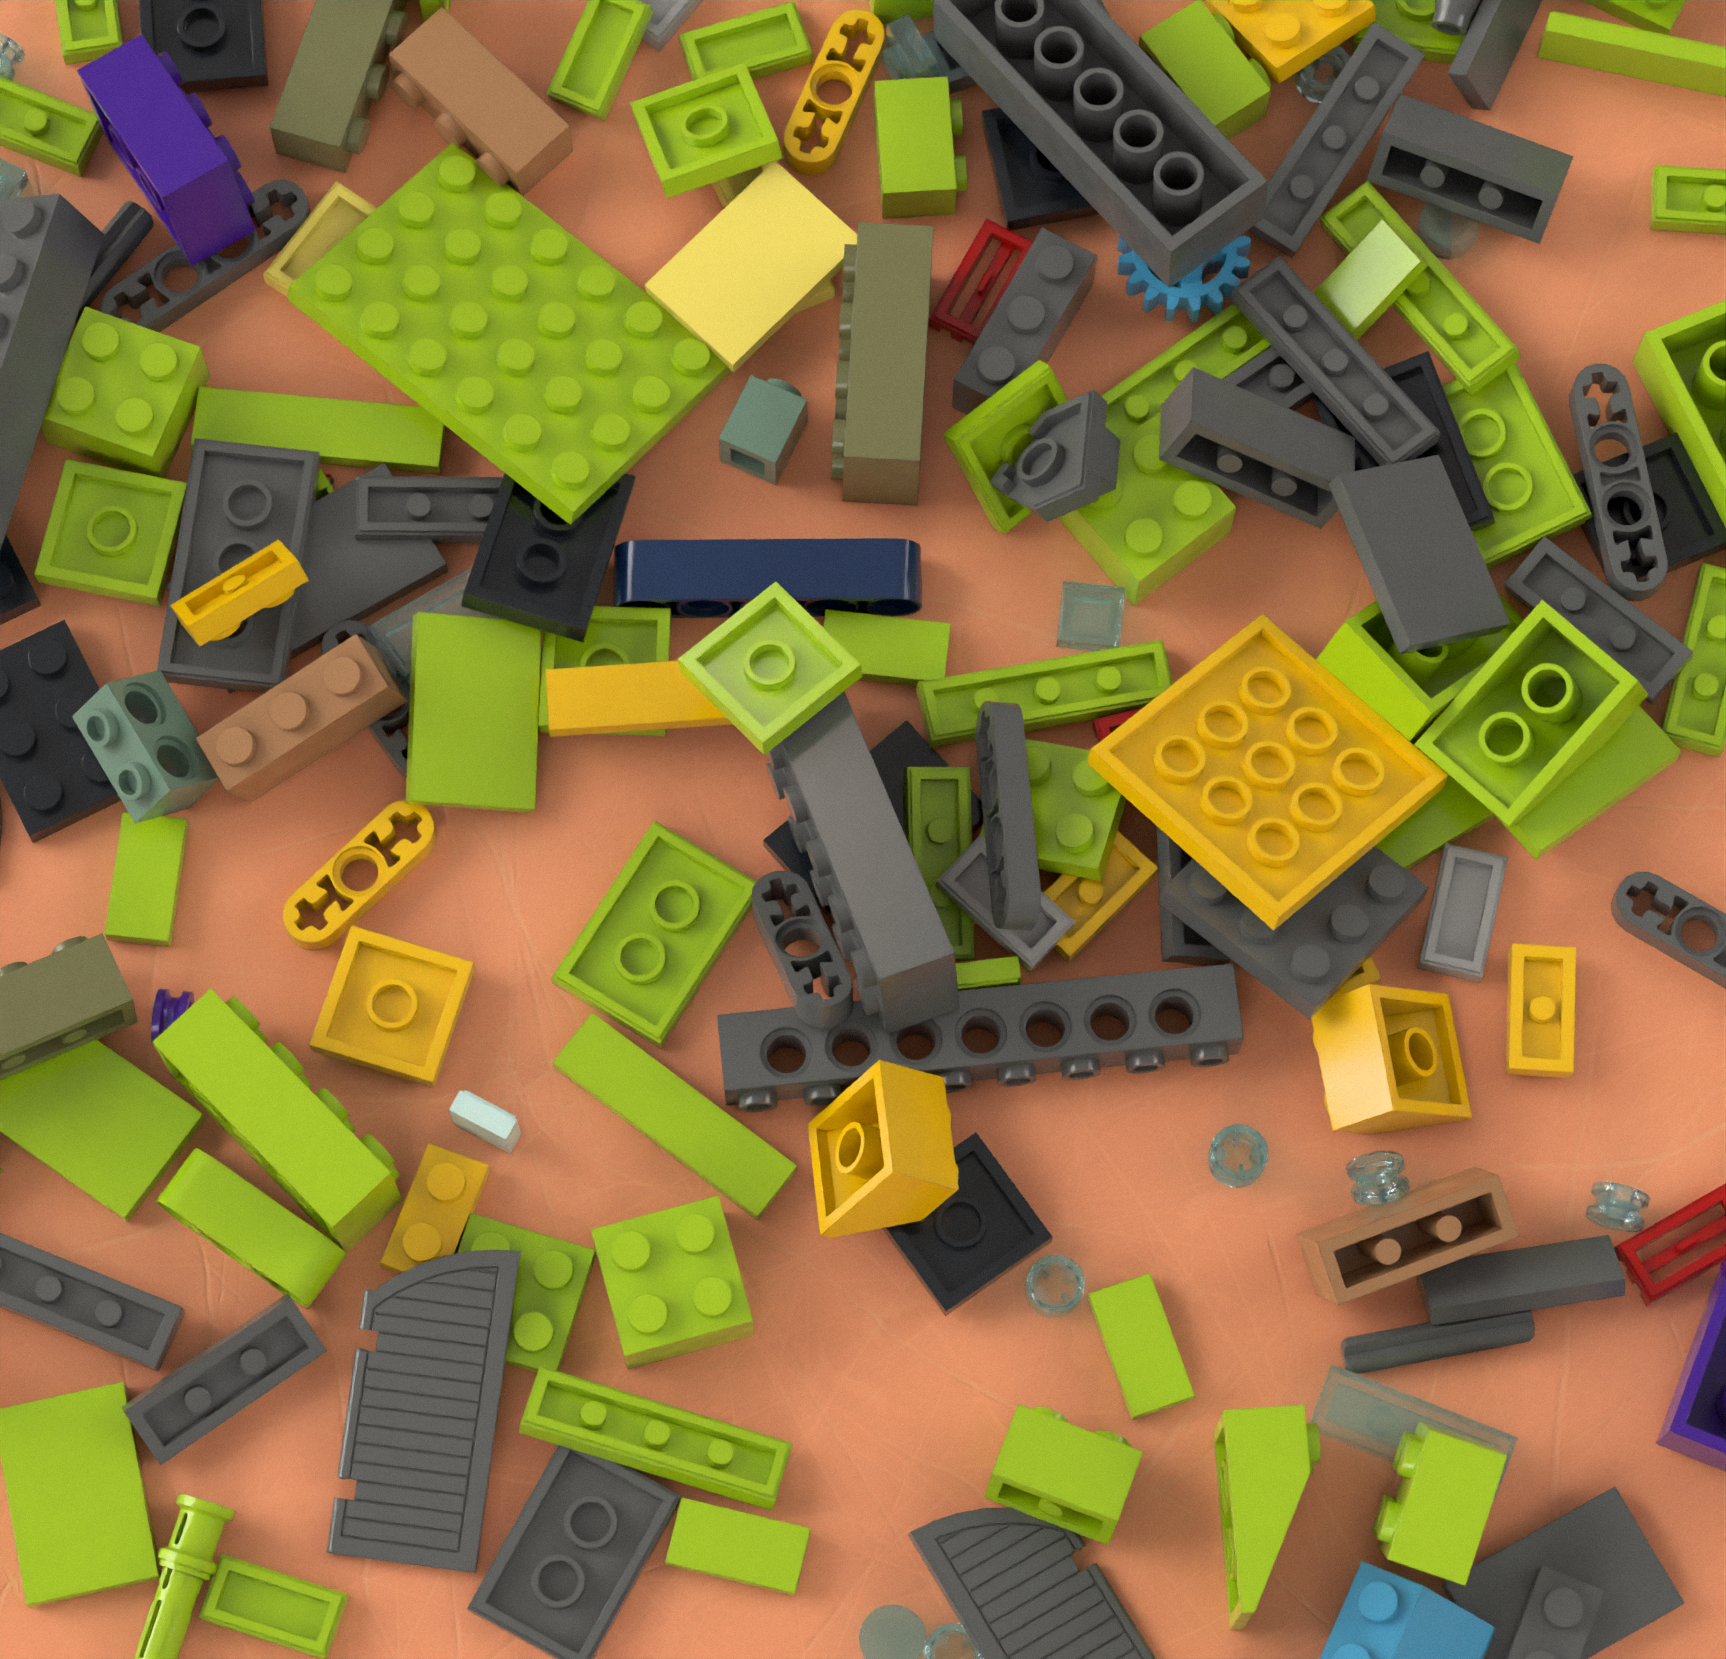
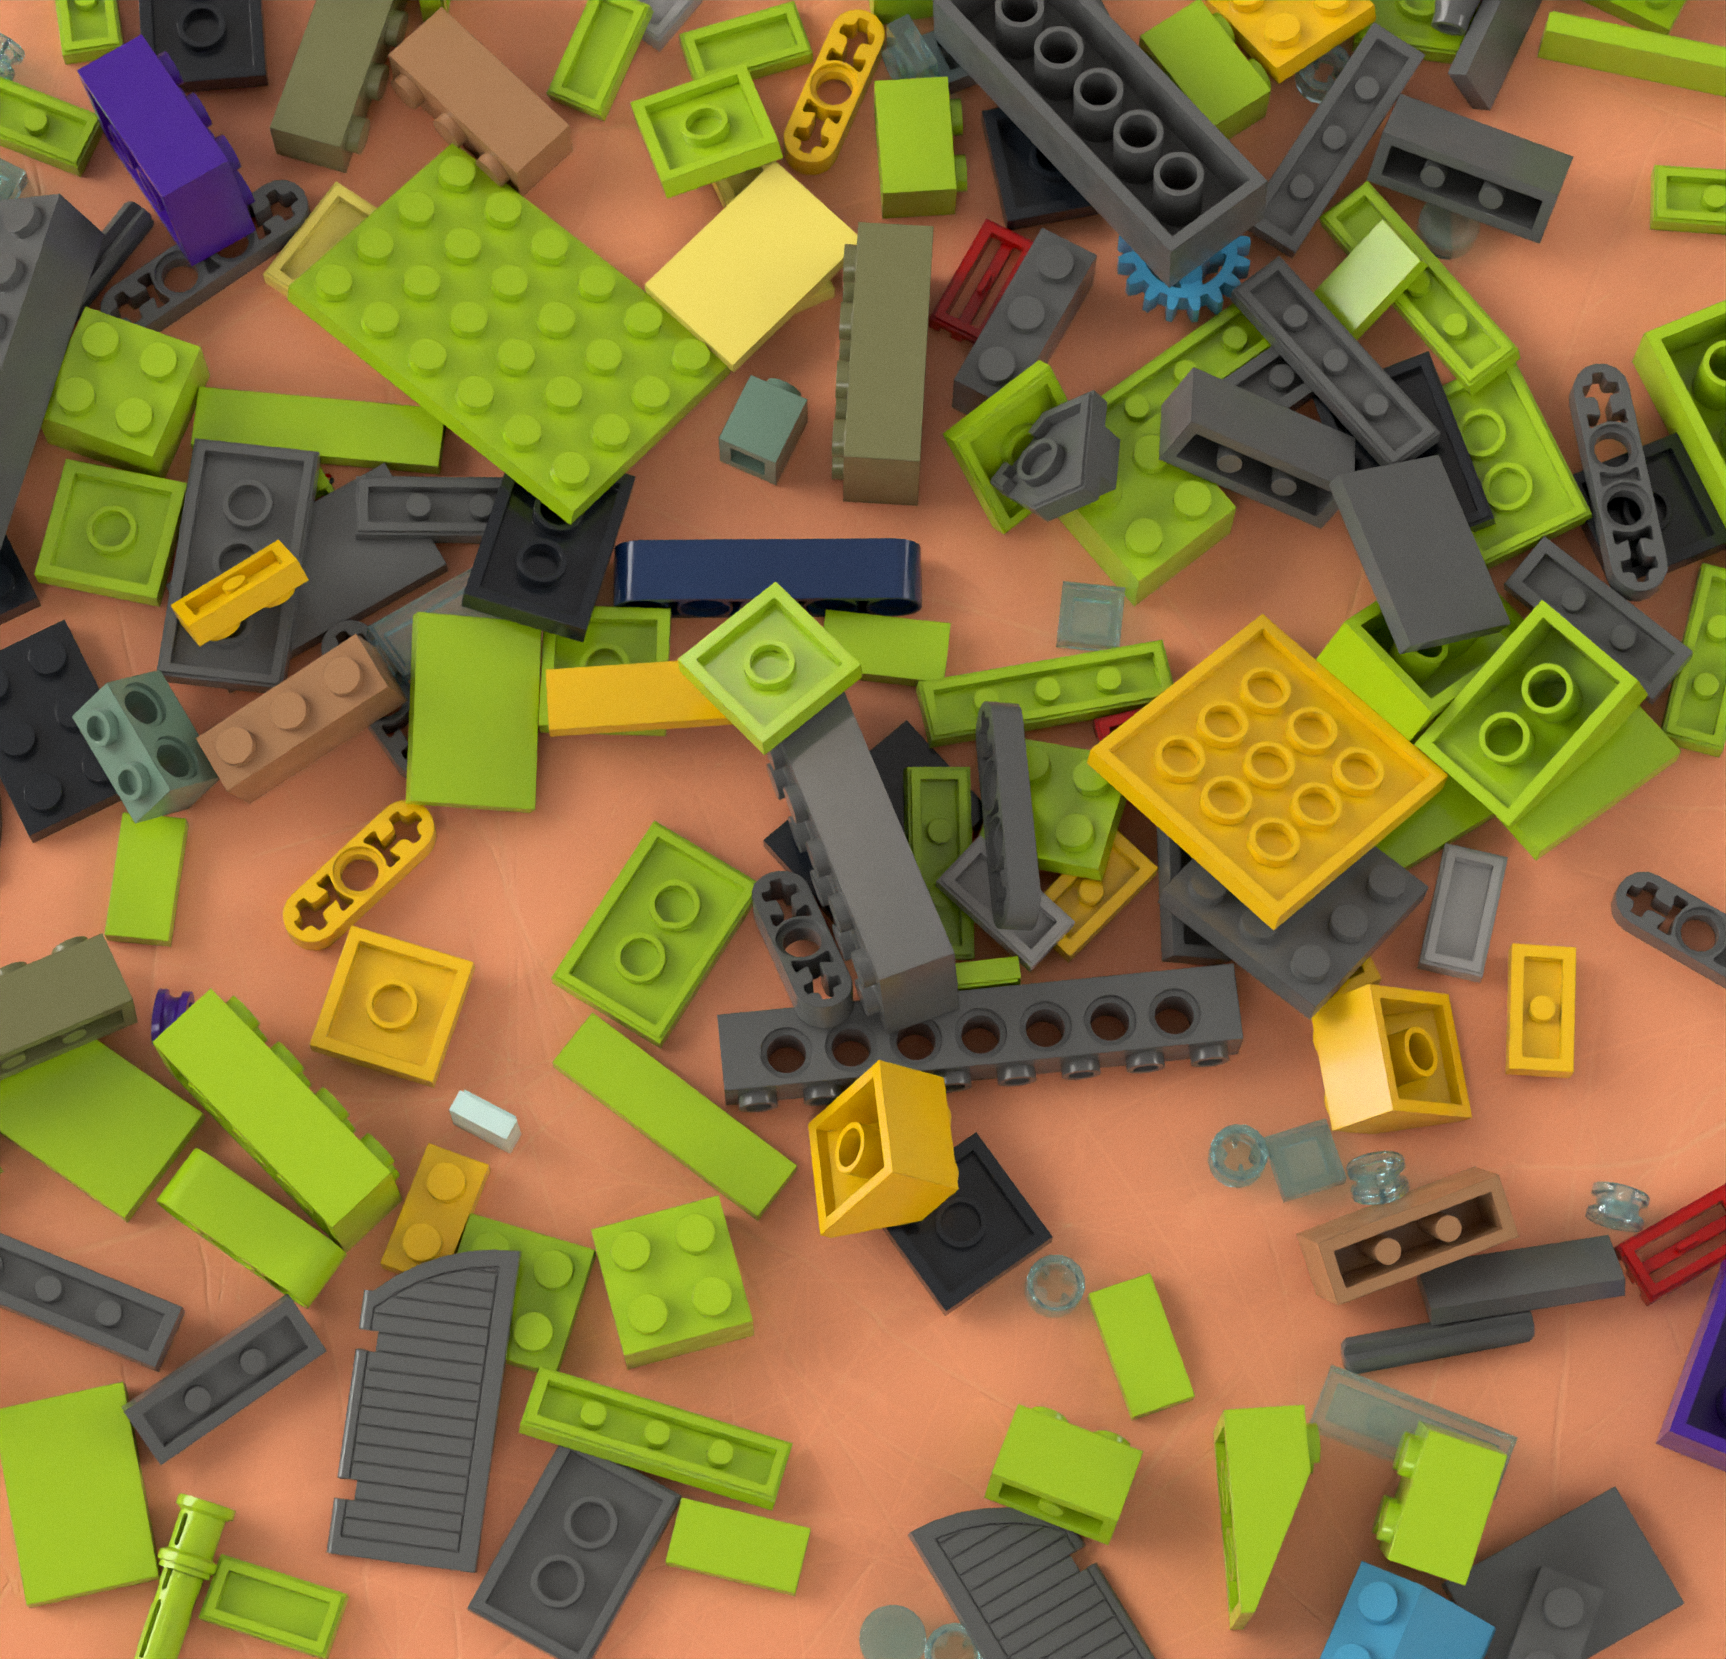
none -> clear light blue tile [1263,1118,1347,1203]

